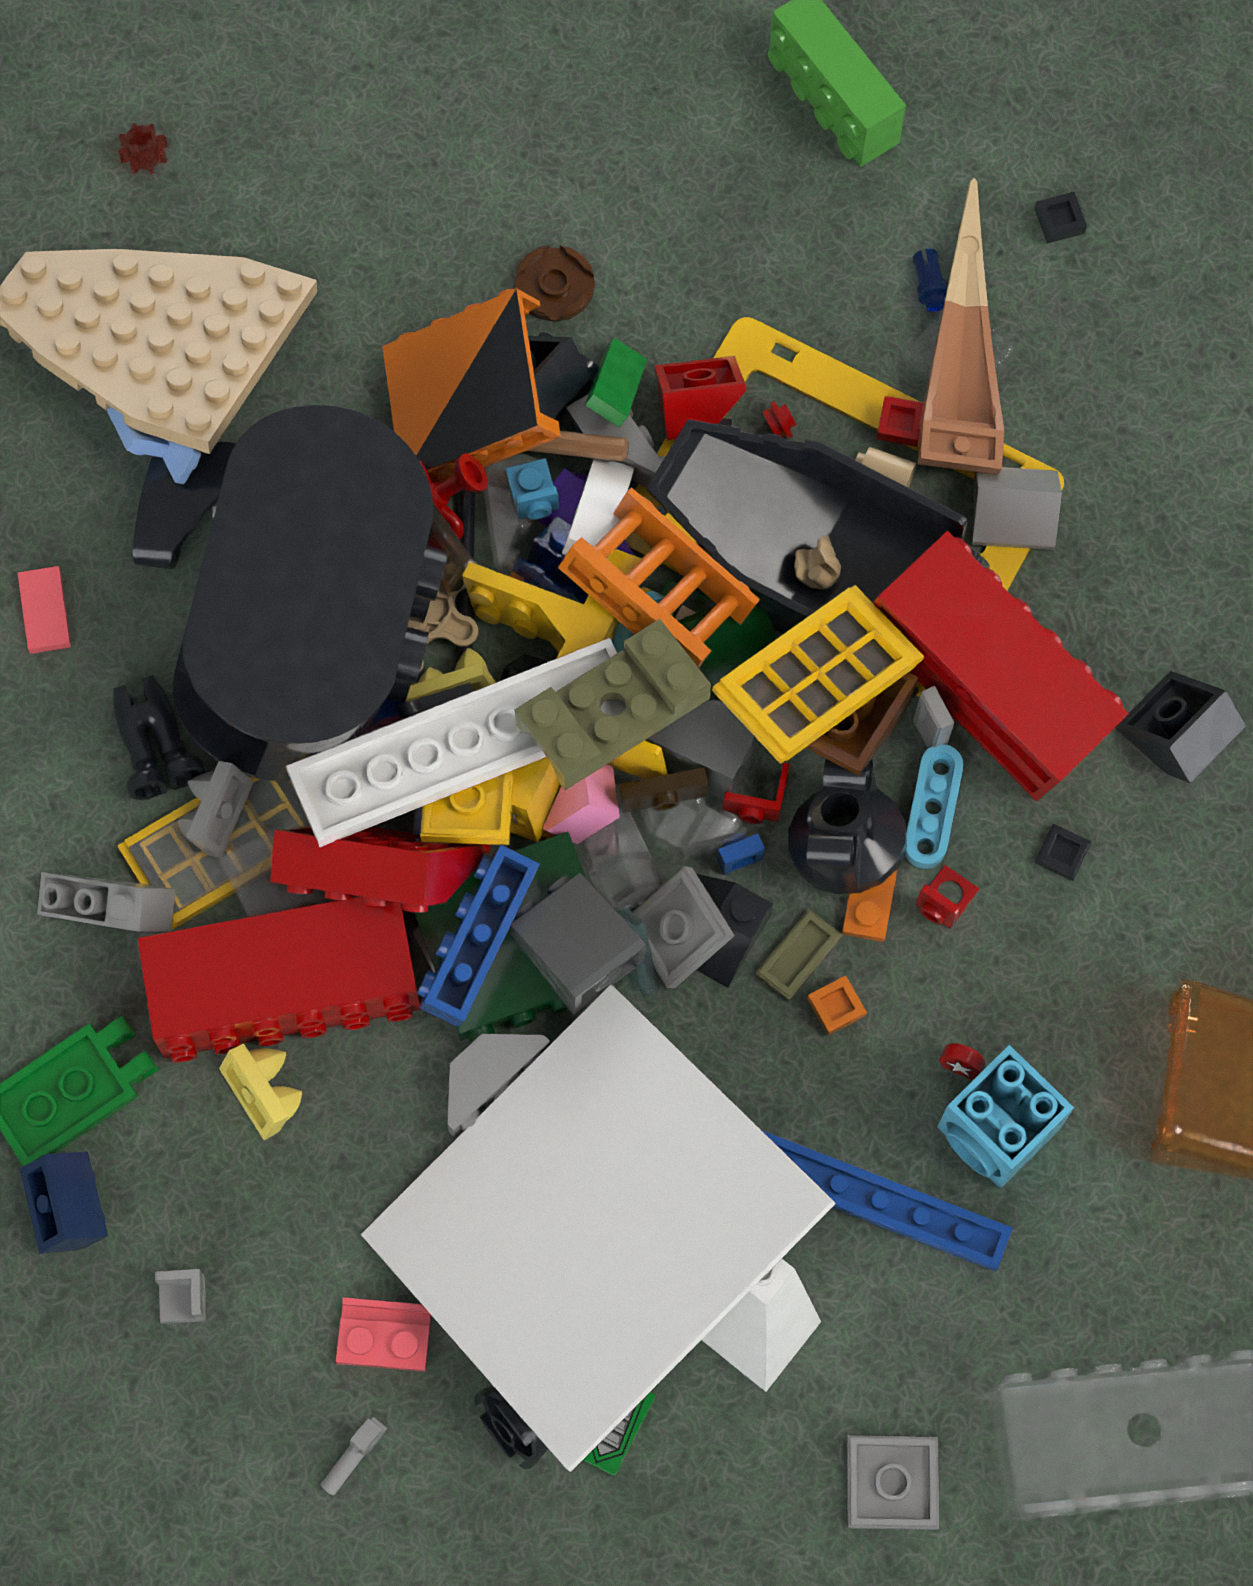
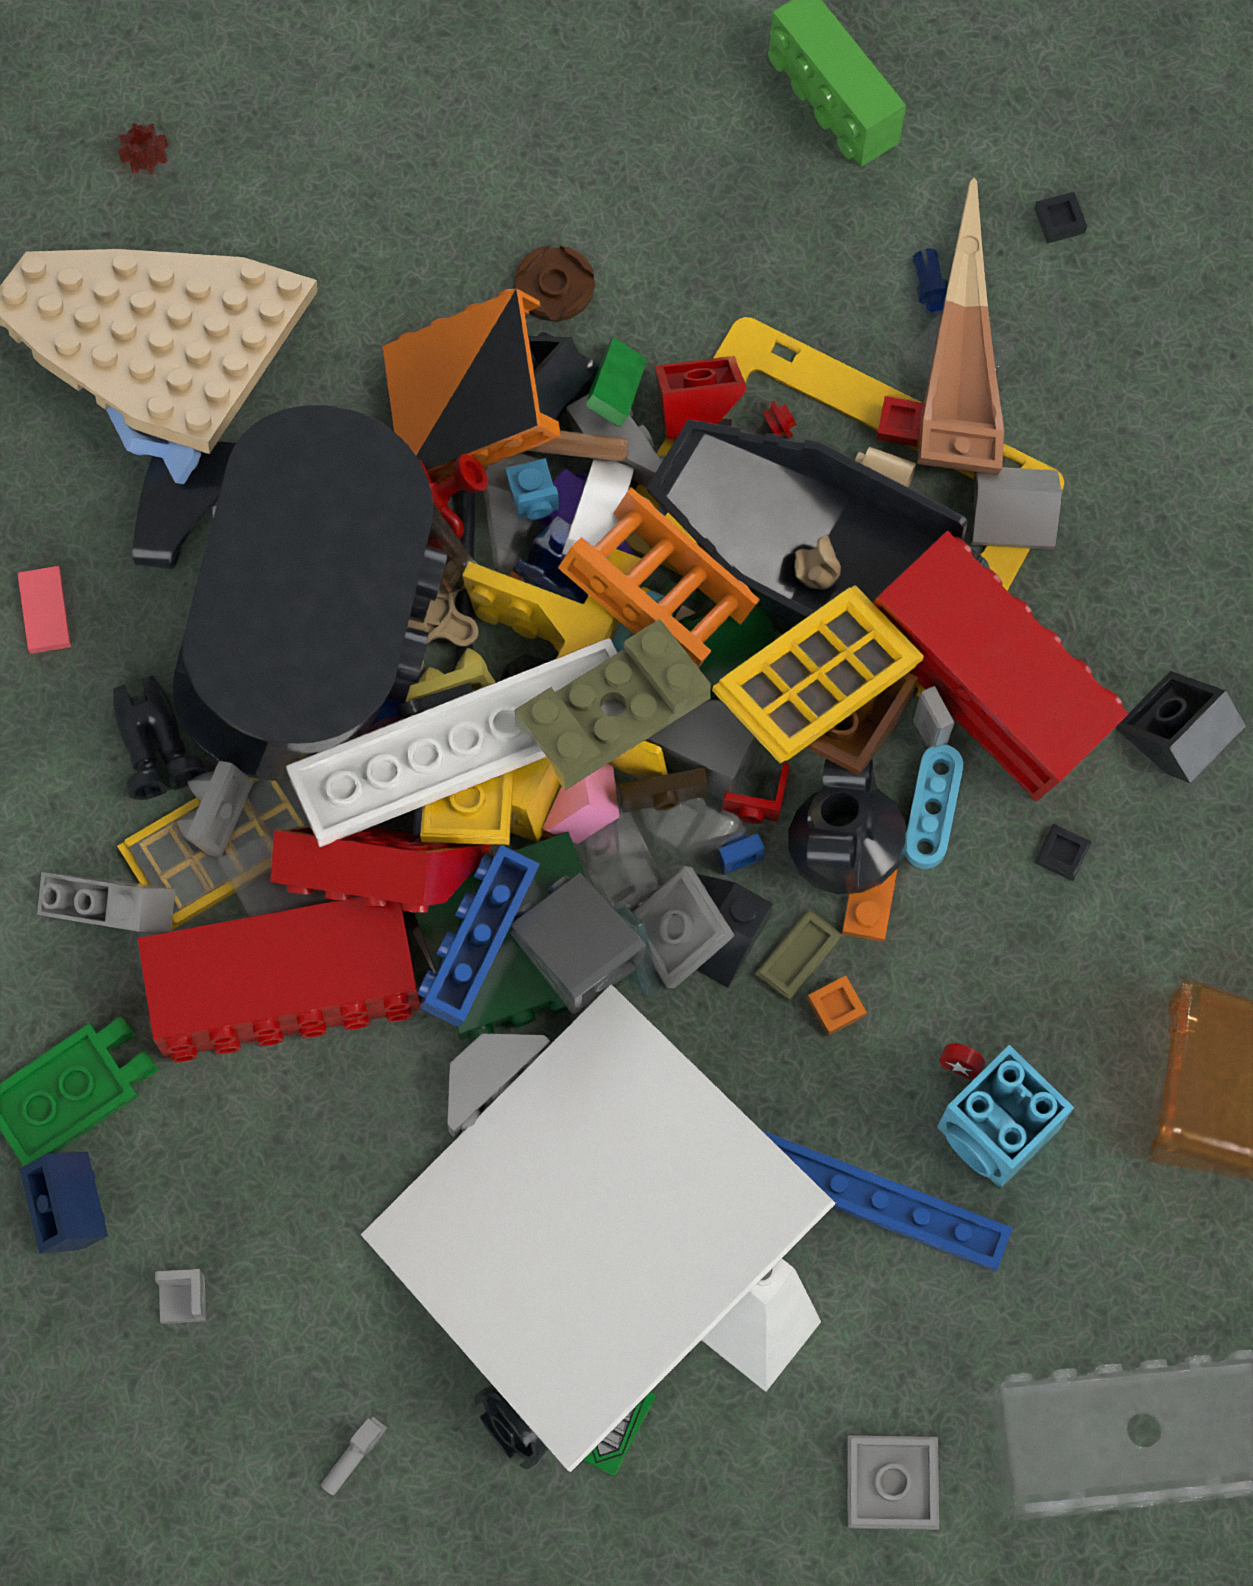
light yellow tile [219,1044,302,1140] -> none
coral plate [336,1298,431,1372] -> none
red bracket [916,865,979,929] -> none

